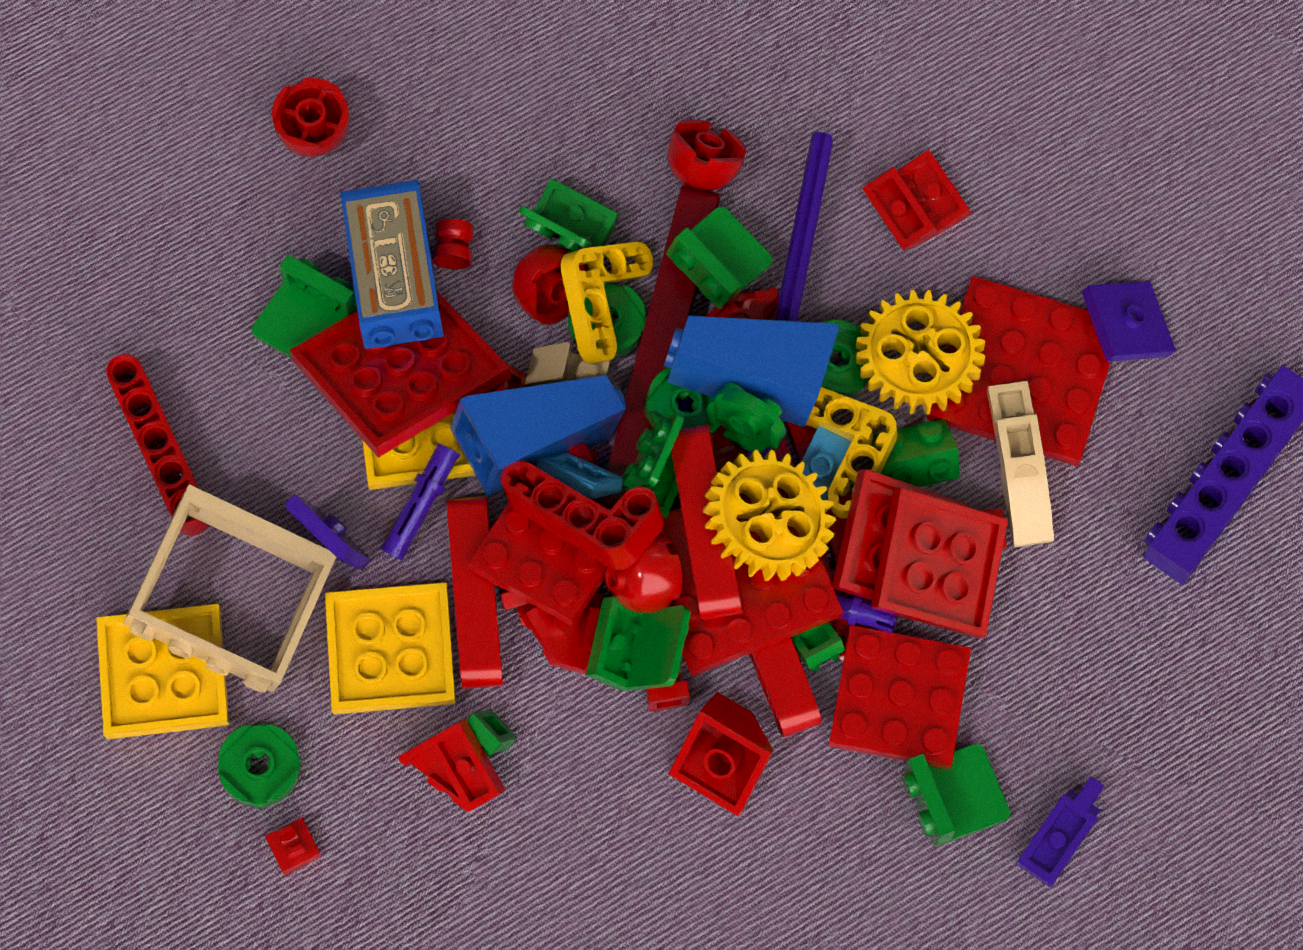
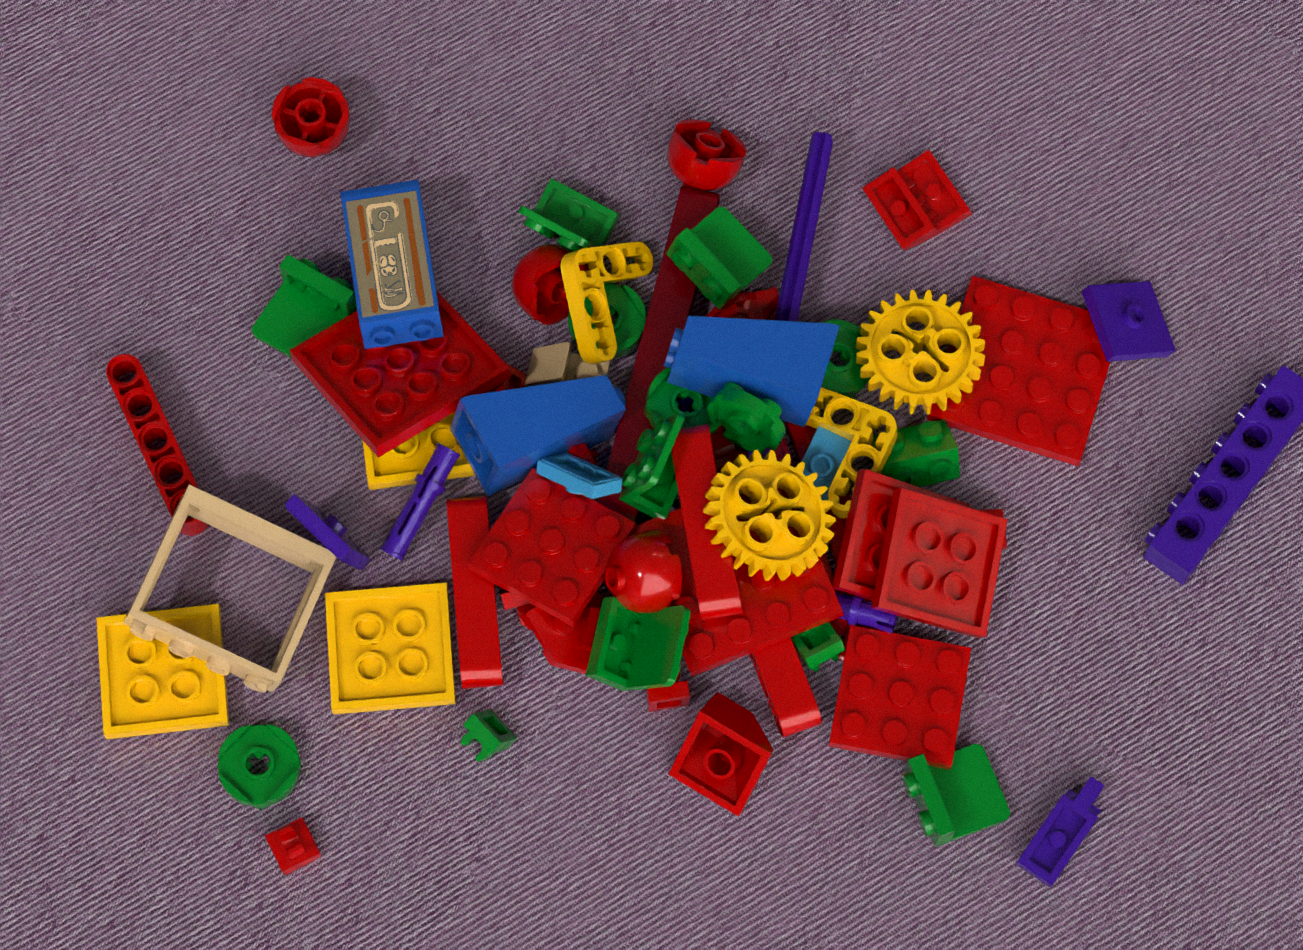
red wing [398,719,506,812] -> none
red wheel [433,219,474,270] -> none
red beam [501,461,664,570] -> none
tan slope [987,381,1054,548] -> none

